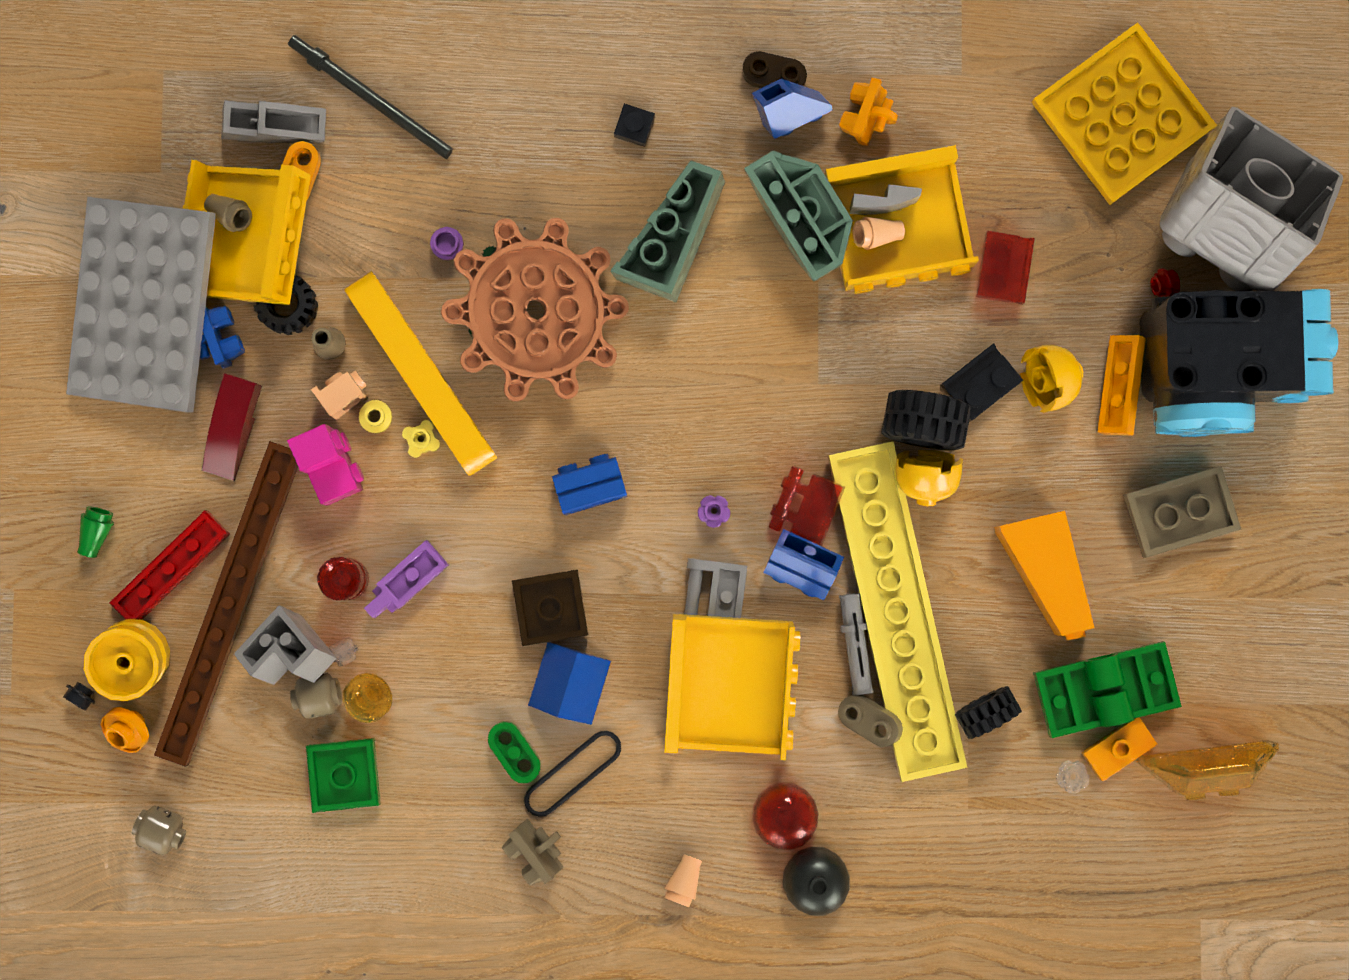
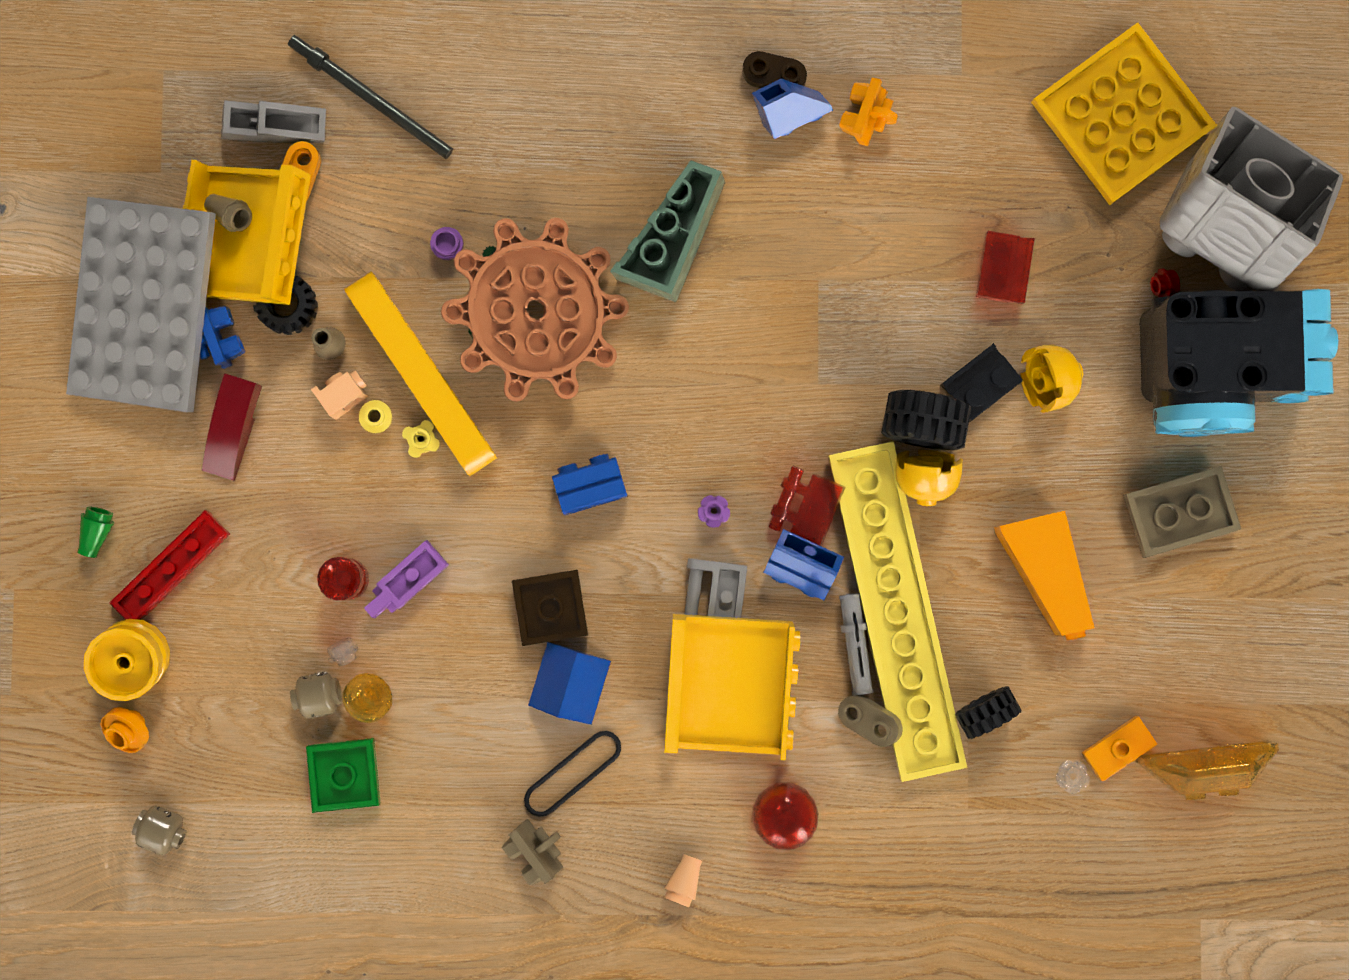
black plate [63,682,95,711] -> none
reddish brown plate [154,441,298,767] -> none
light grey brick [234,605,337,685] -> none
dark pink brick [287,424,364,506] -> none
green plate [488,721,541,783] -> none
black plate [614,103,655,147] -> none
sand green wedge [744,151,853,282] -> none
pearl dark grey cylinder [783,847,850,916] -> none
yellow panel [824,145,979,294] -> none
light grey slope [850,184,922,215] -> none
light nougat cone [853,217,905,250] -> none
green plate [1033,641,1182,738] -> none
light orange plate [1097,335,1146,436] -> none

